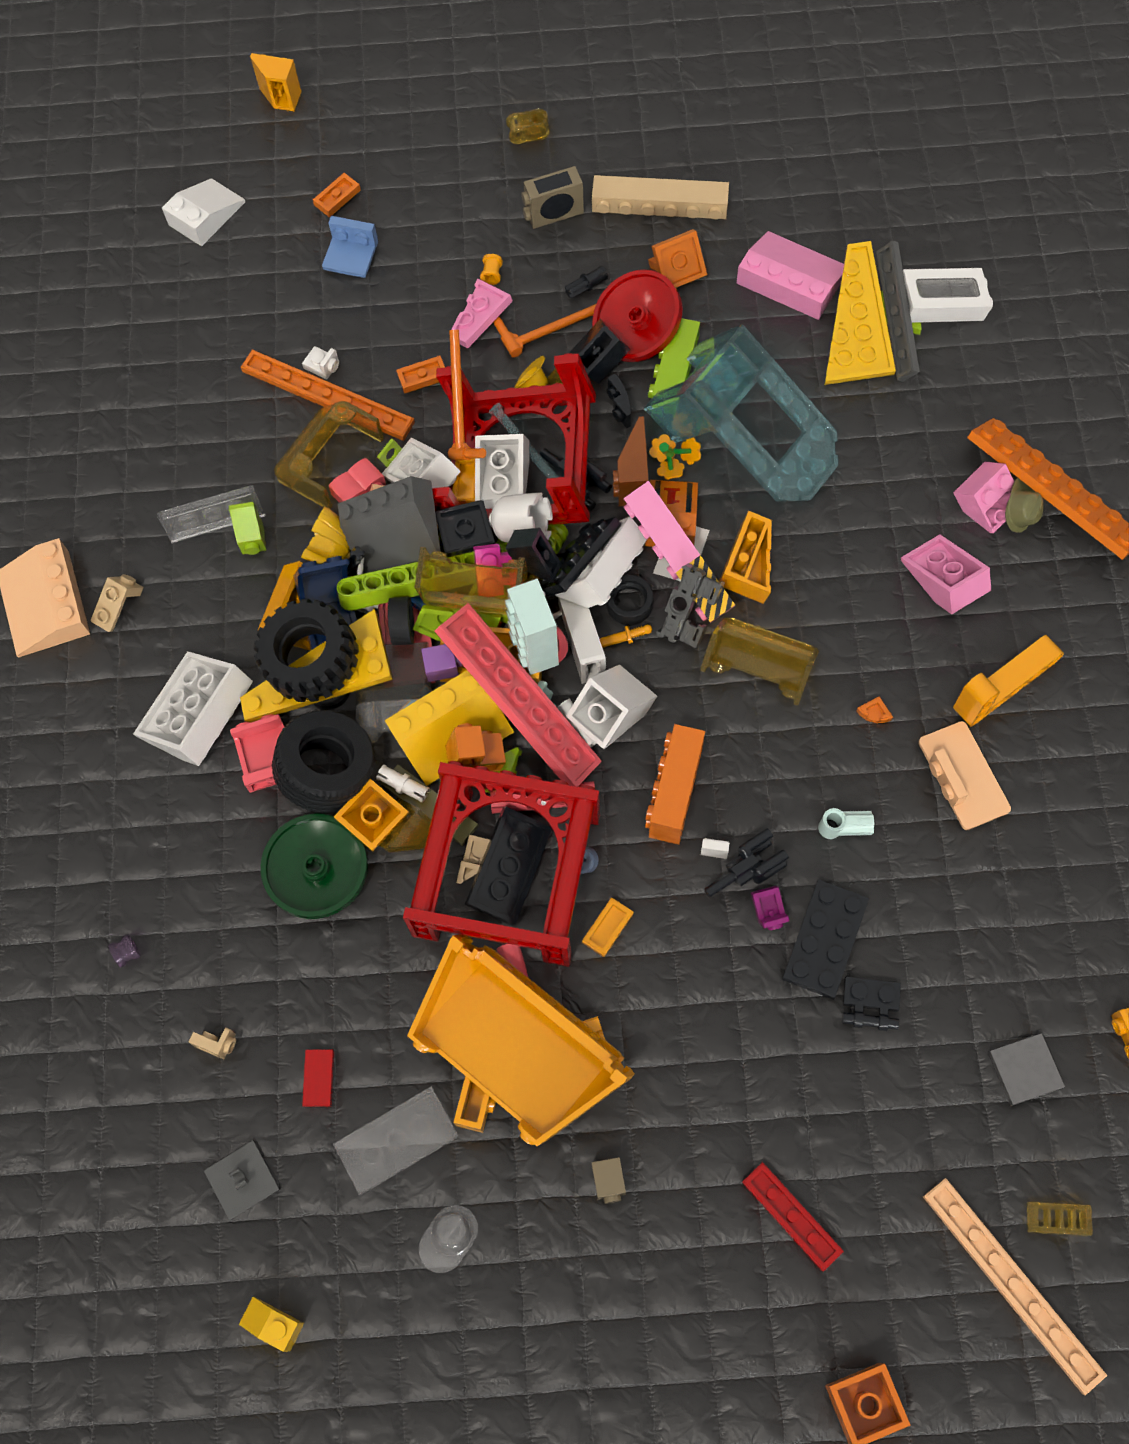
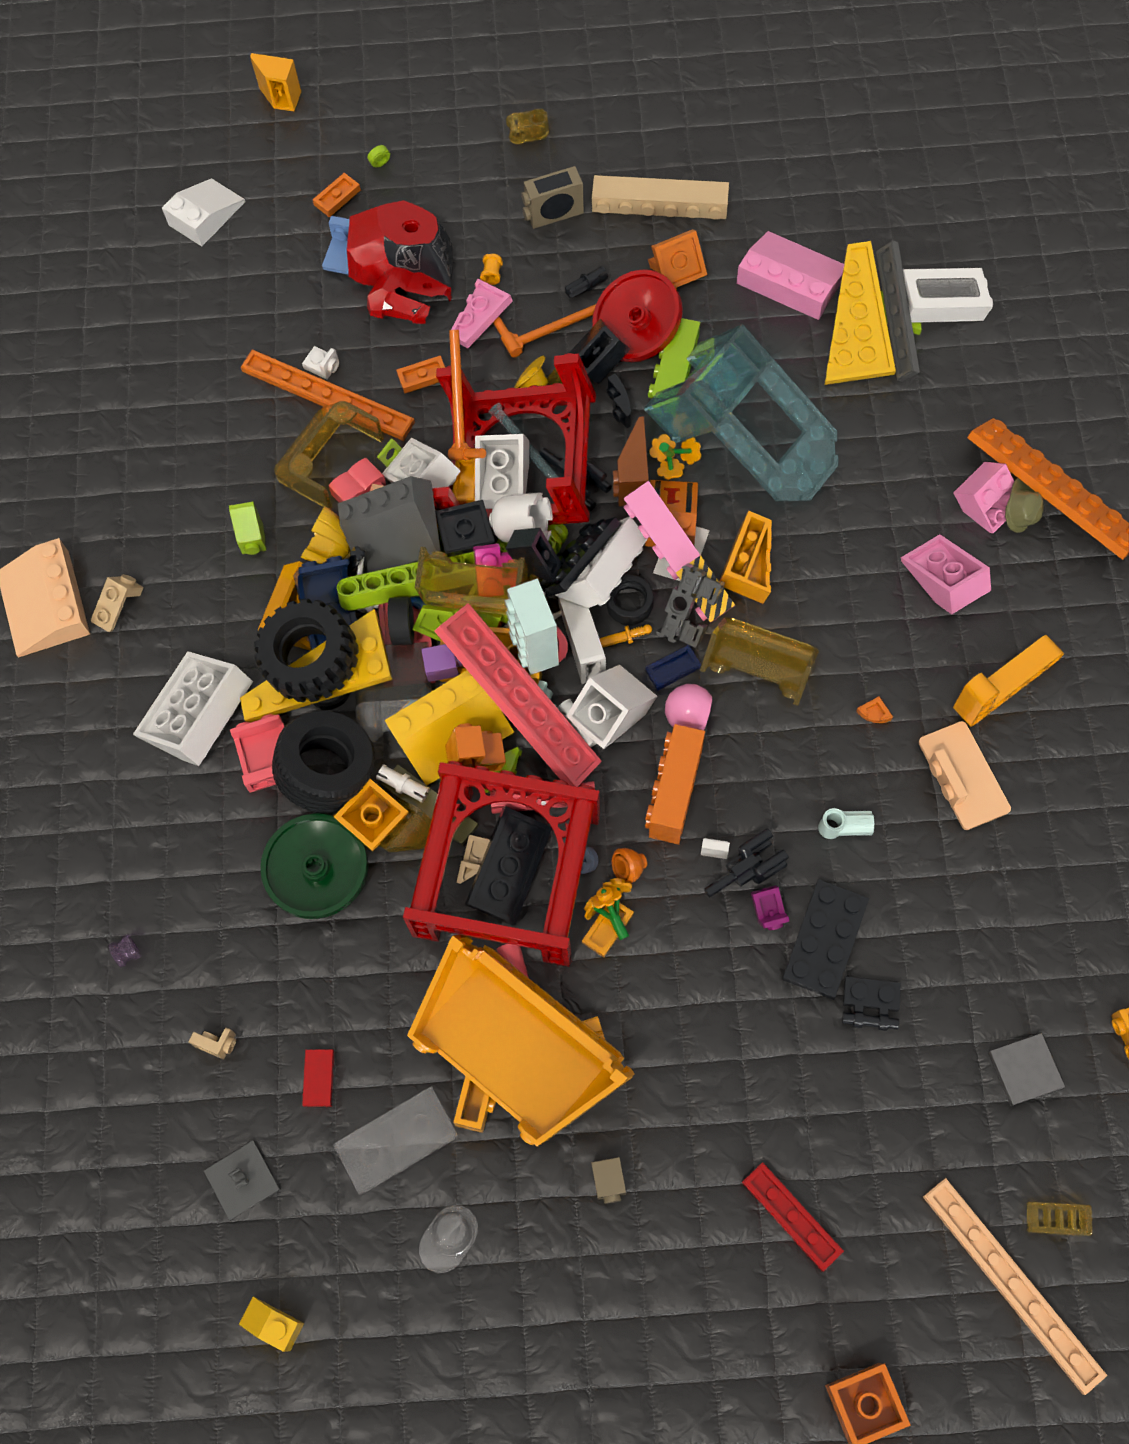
clear tile [157,485,265,543] -> none
none -> red piece [347,200,453,324]
none -> lime tile [367,145,390,167]
none -> light orange plant [584,878,632,940]
none -> orange brick [612,848,647,884]
none -> clear blue tile [645,645,701,691]
none -> bright pink helmet [665,684,712,731]

